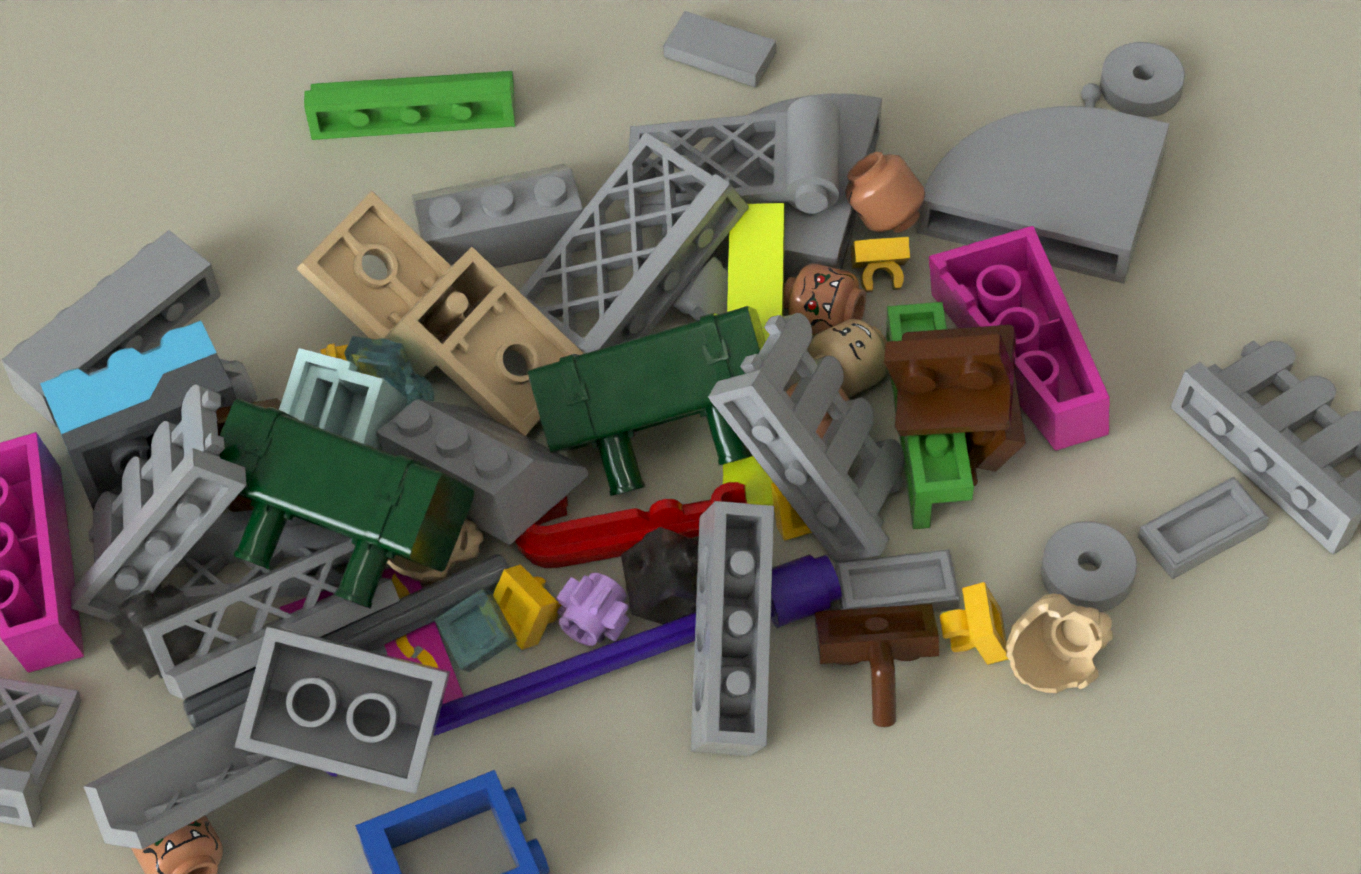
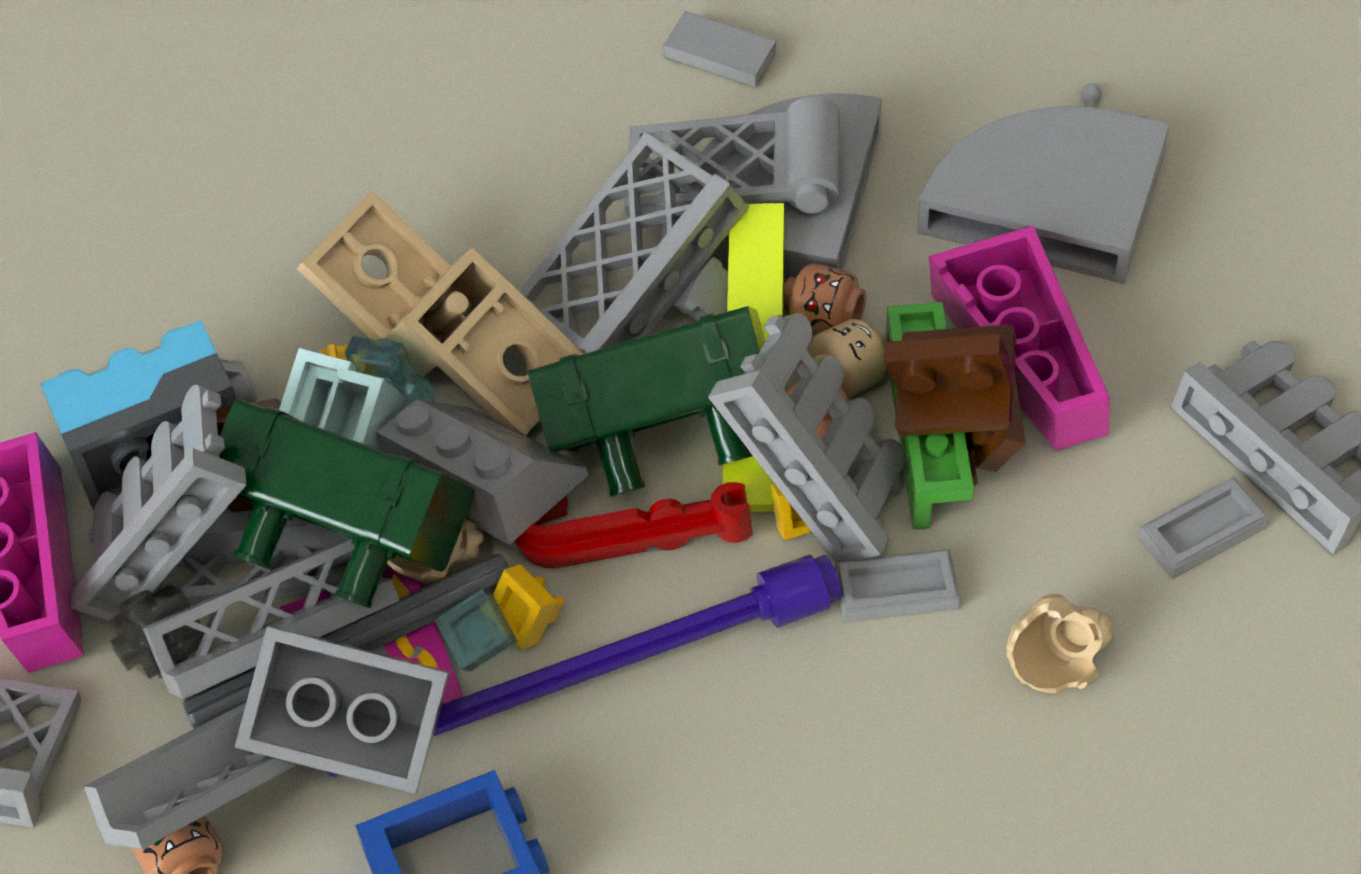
light grey brick [1,230,221,427] -> none
bright green fence [304,71,515,140] -> none
light grey slope [412,164,587,268] -> none
lavender gear [556,573,630,646] -> none
clear smoke brick [621,527,699,625] -> none
light grey brick [691,501,774,756] -> none
reddish brown plate [815,604,939,727] -> none
nougat head [845,152,925,233] -> none
yellow tile [850,237,910,292] -> none
yellow tile [939,582,1009,665] -> none
light grey piece [1041,522,1137,612] -> none
light grey piece [1100,42,1185,117] -> none

